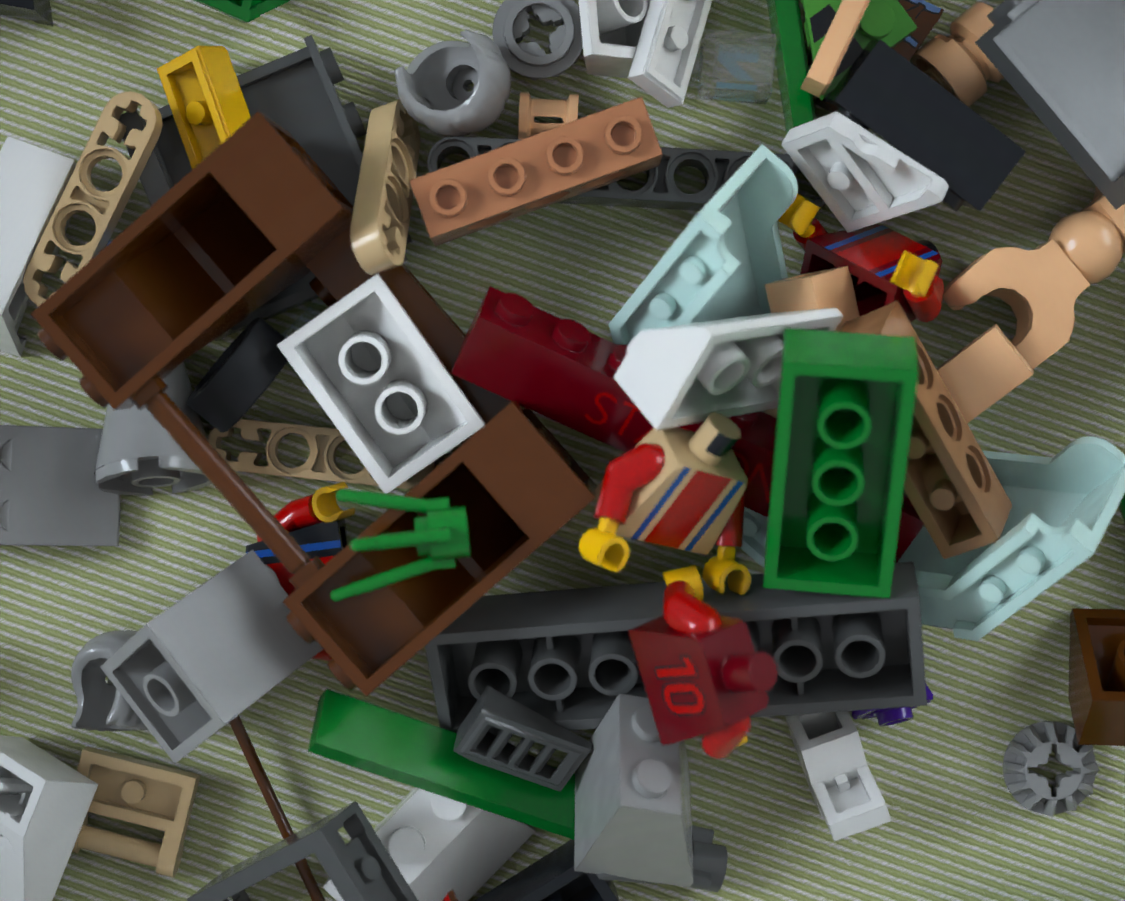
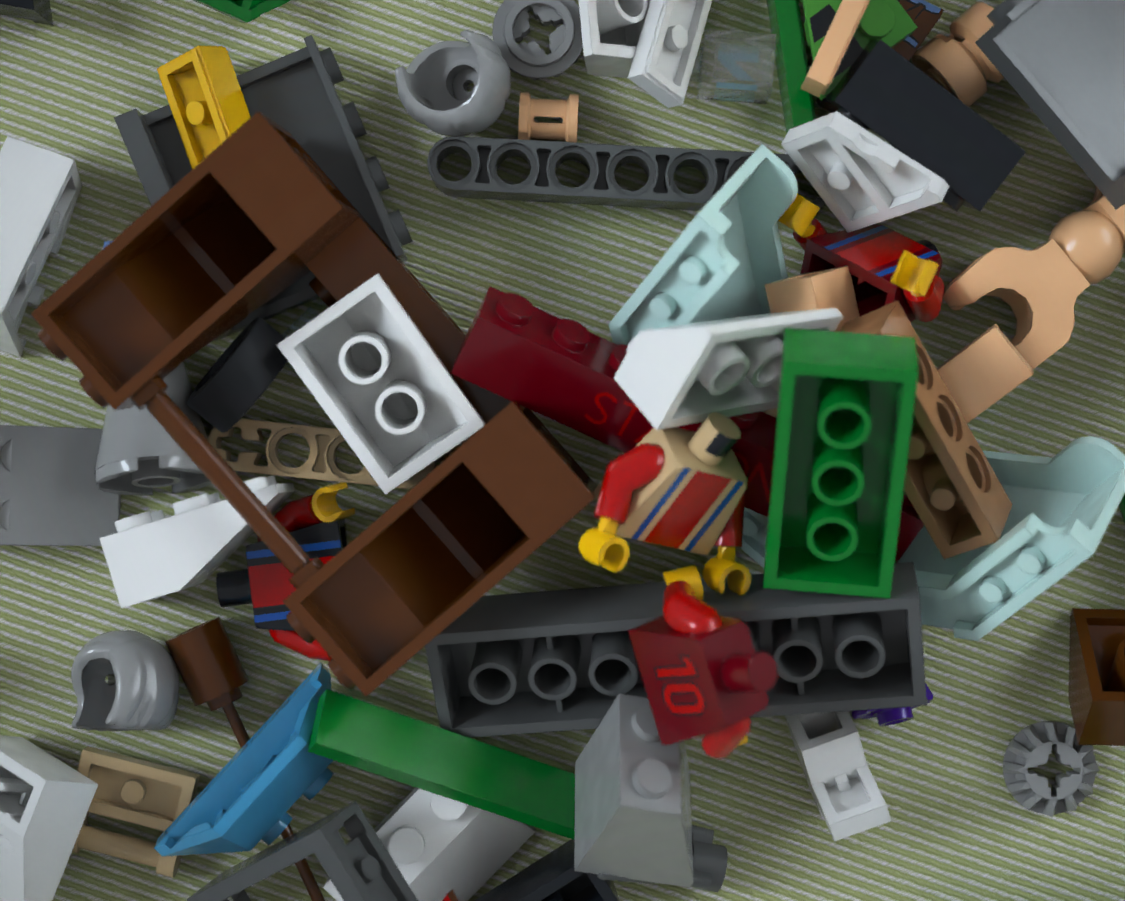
tan beam [23,91,163,306] -> none
light grey slope [100,549,323,764] -> none
green plant [330,489,471,601] -> none
tan beam [350,100,420,275] -> none
nougat brick [409,96,663,247] -> none
dark grey slope [453,686,592,792] -> none
none -> white slope [99,475,295,609]
none -> dark azure wedge [154,662,334,856]

